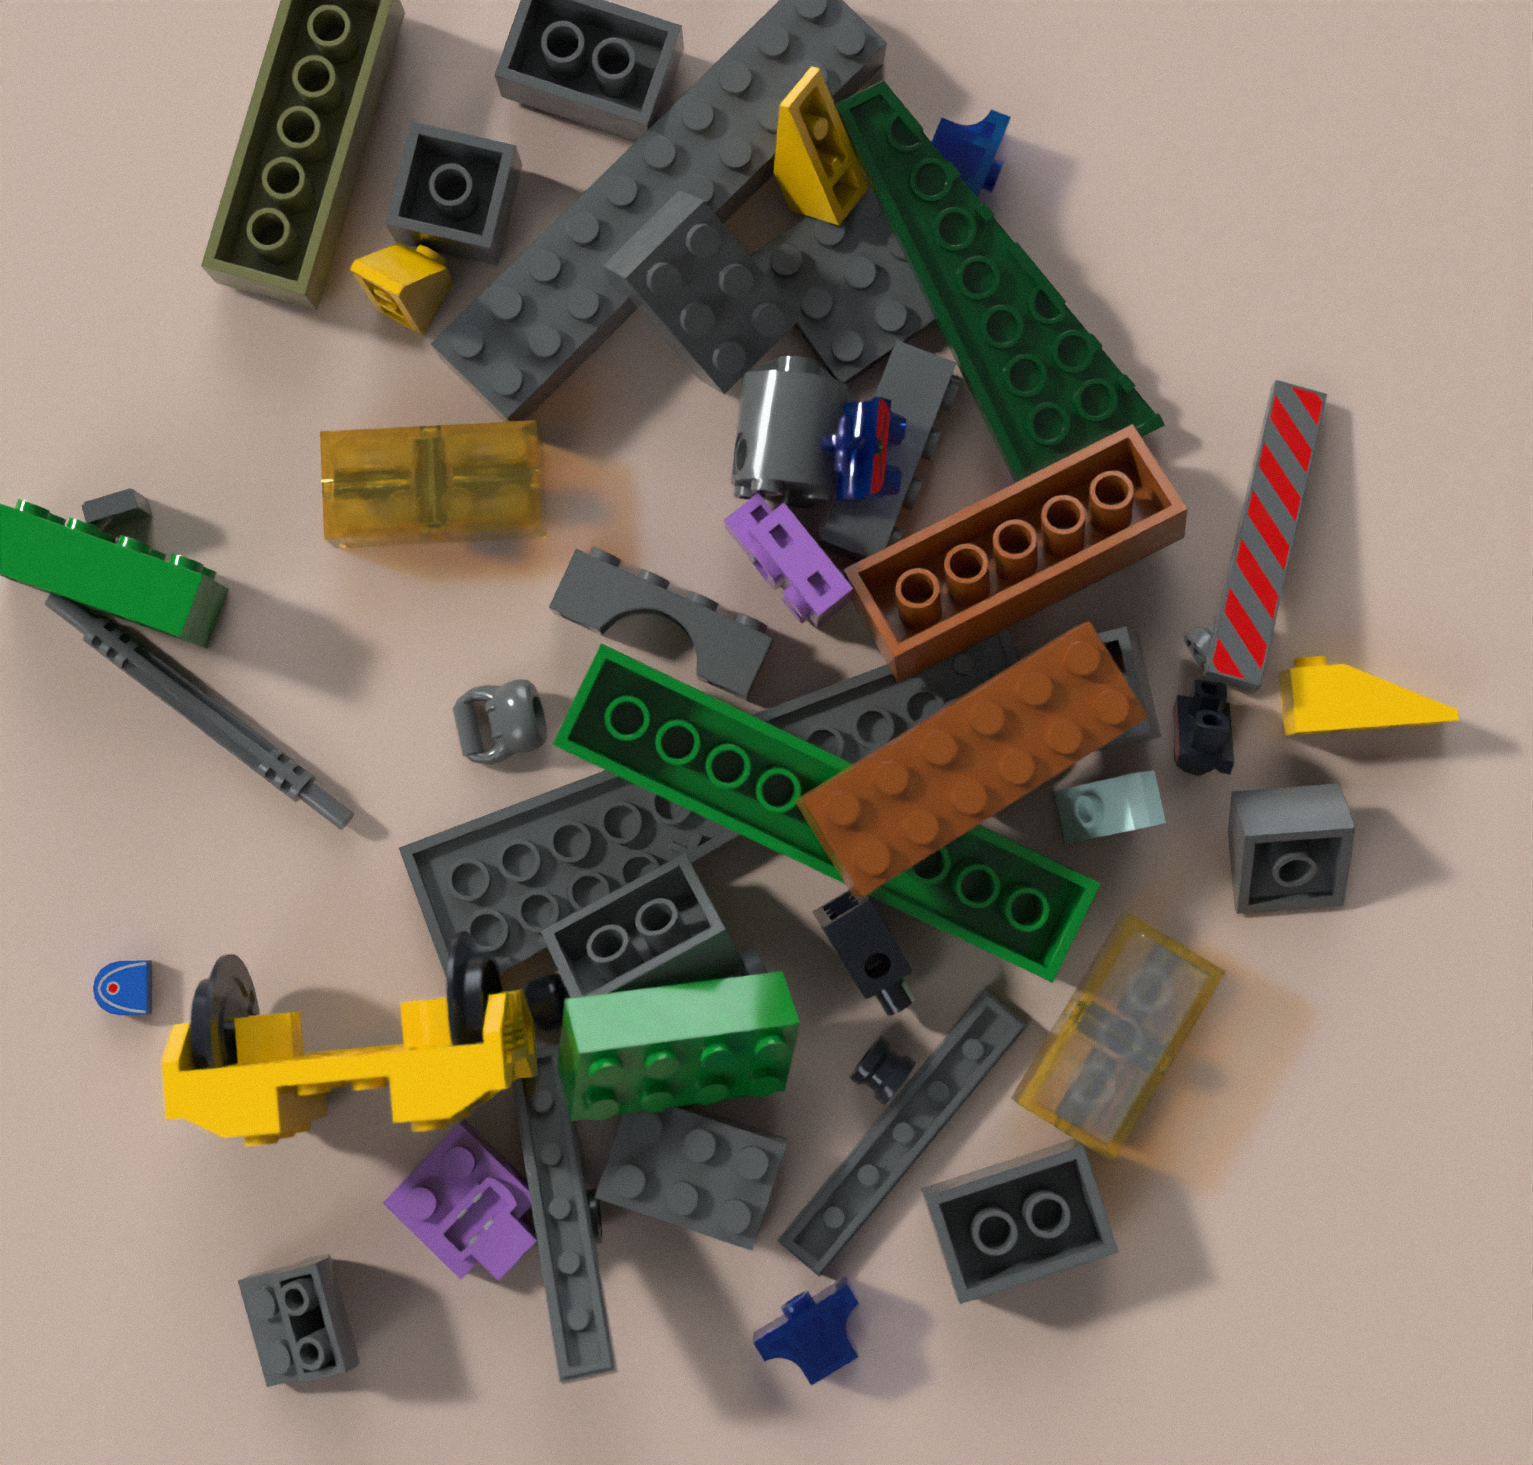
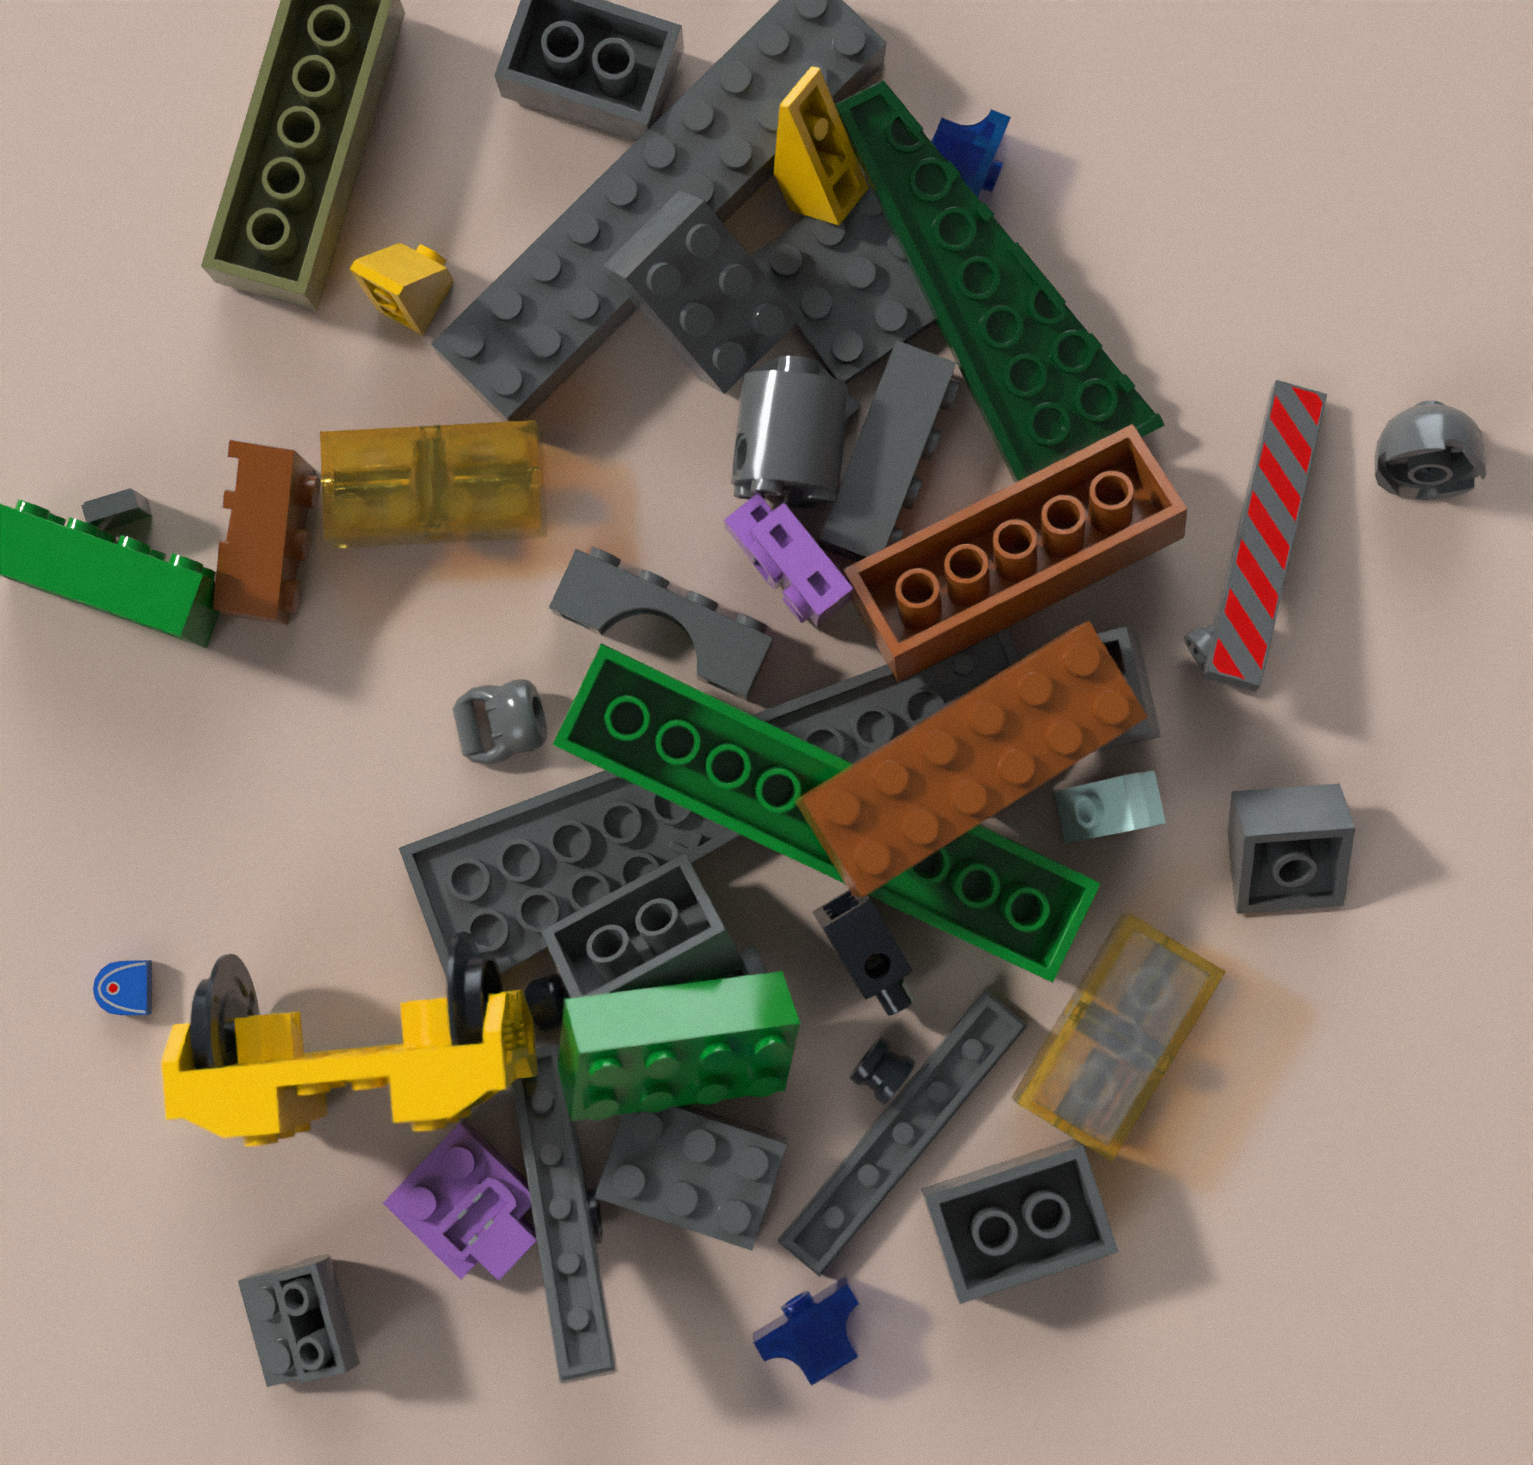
dark grey axle [45,594,354,830] -> none
dark grey brick [385,121,523,266] -> none
clear blue hips [820,397,907,502] -> none
black hips [1173,679,1234,776] -> none
yellow slope [1279,656,1459,736] -> none
none -> dark orange wedge [213,440,320,625]
none -> dark grey cylinder [1375,401,1486,500]

